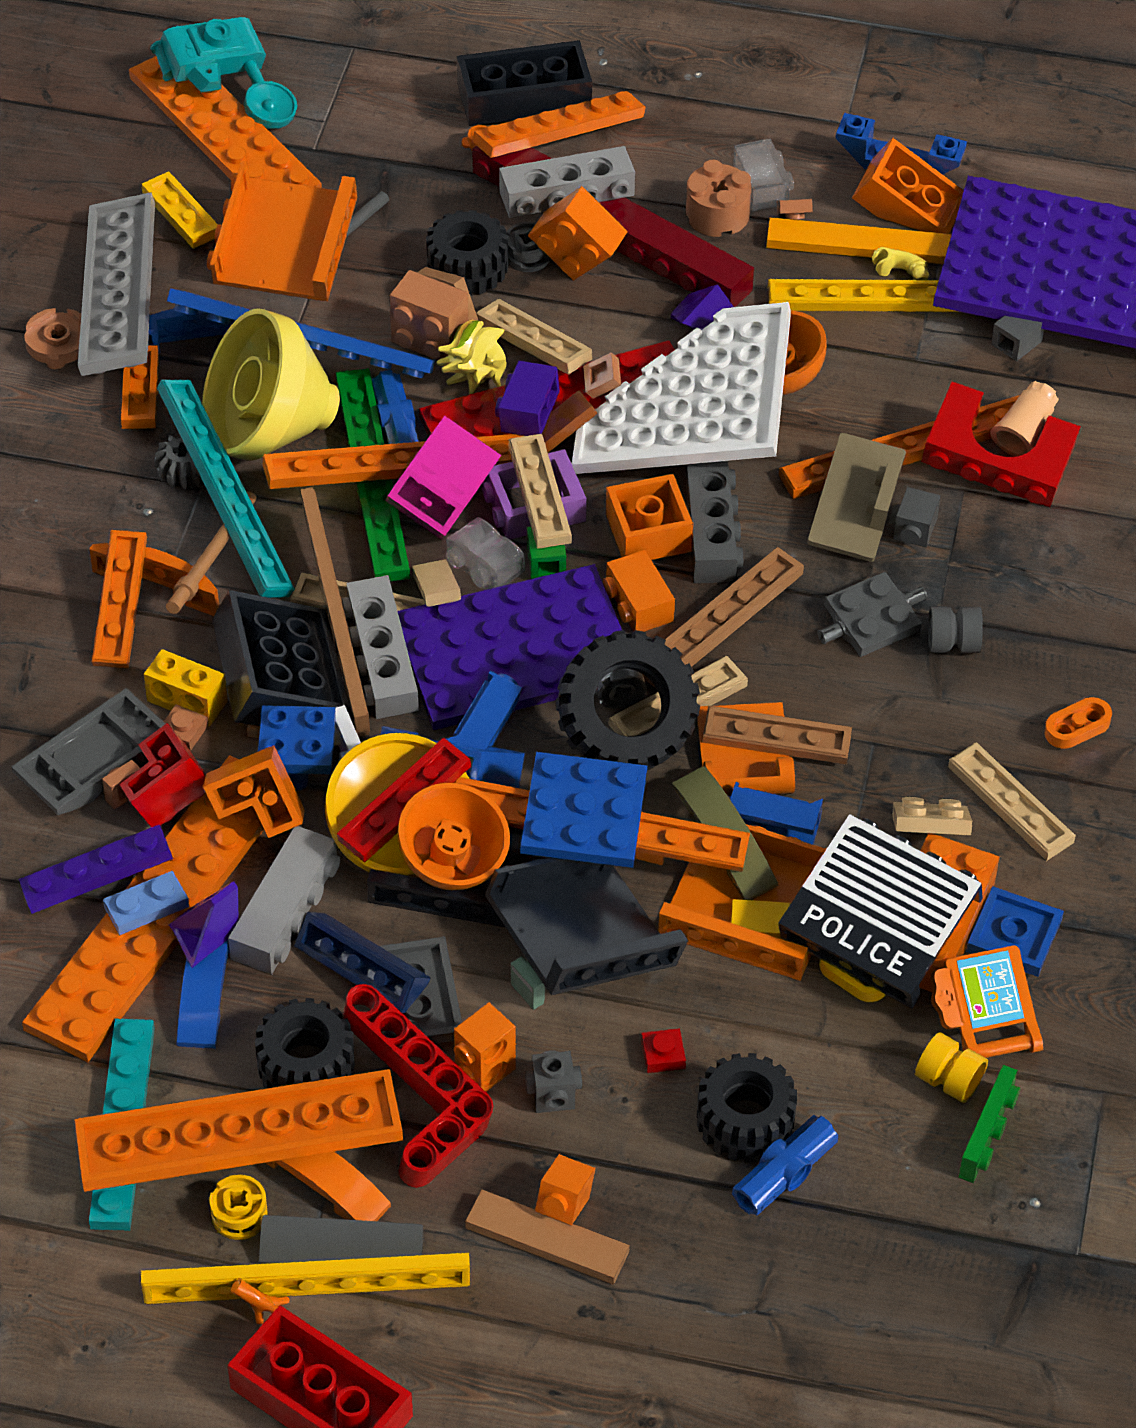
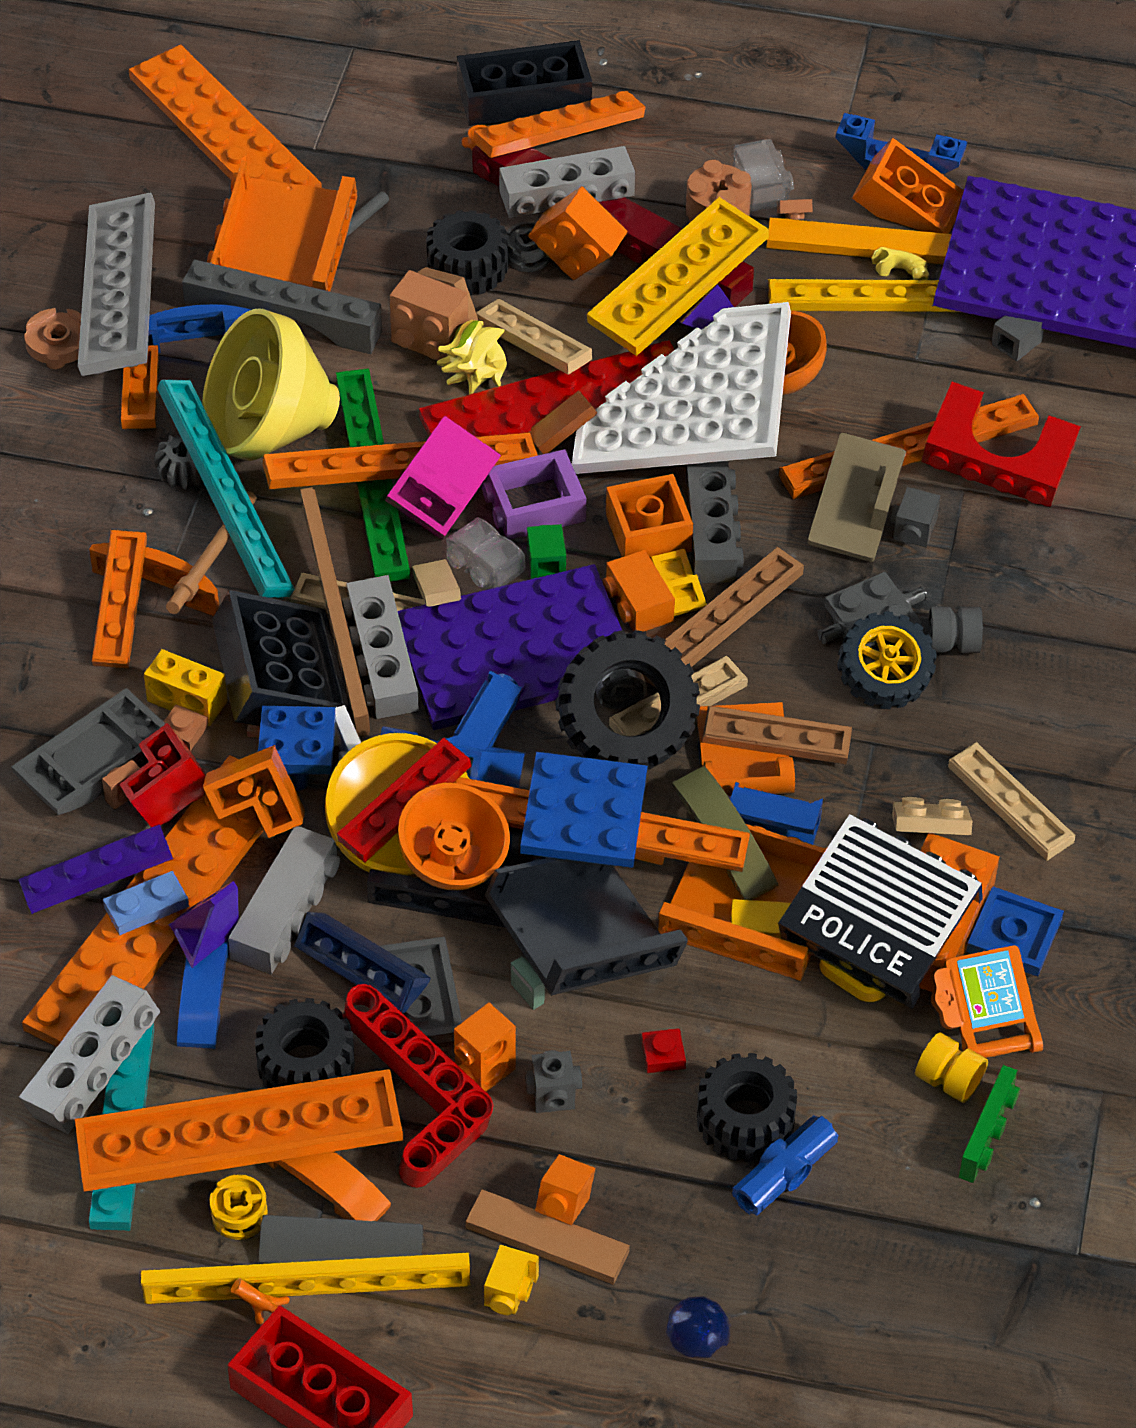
yellow plate [142,171,218,249] -> none
teal piece [150,17,298,129] -> none
blue plate [167,288,436,378] -> none
blue piece [372,370,418,444] -> none
dark purple brick [495,360,560,436] -> none
tan tile [508,434,572,549] -> none
nougat plate [583,352,621,399] -> none
light nougat plant [990,381,1059,457] -> none
orange plate [1044,697,1112,749] -> none
none -> light grey brick [19,975,160,1134]
none -> dark grey arch [182,259,382,354]
none -> yellow brick [484,1245,539,1315]
none -> yellow plate [587,197,769,356]
none -> yellow slope [651,549,707,616]
none -> clear blue hair [666,1296,731,1358]
none -> black wheel [837,611,936,709]

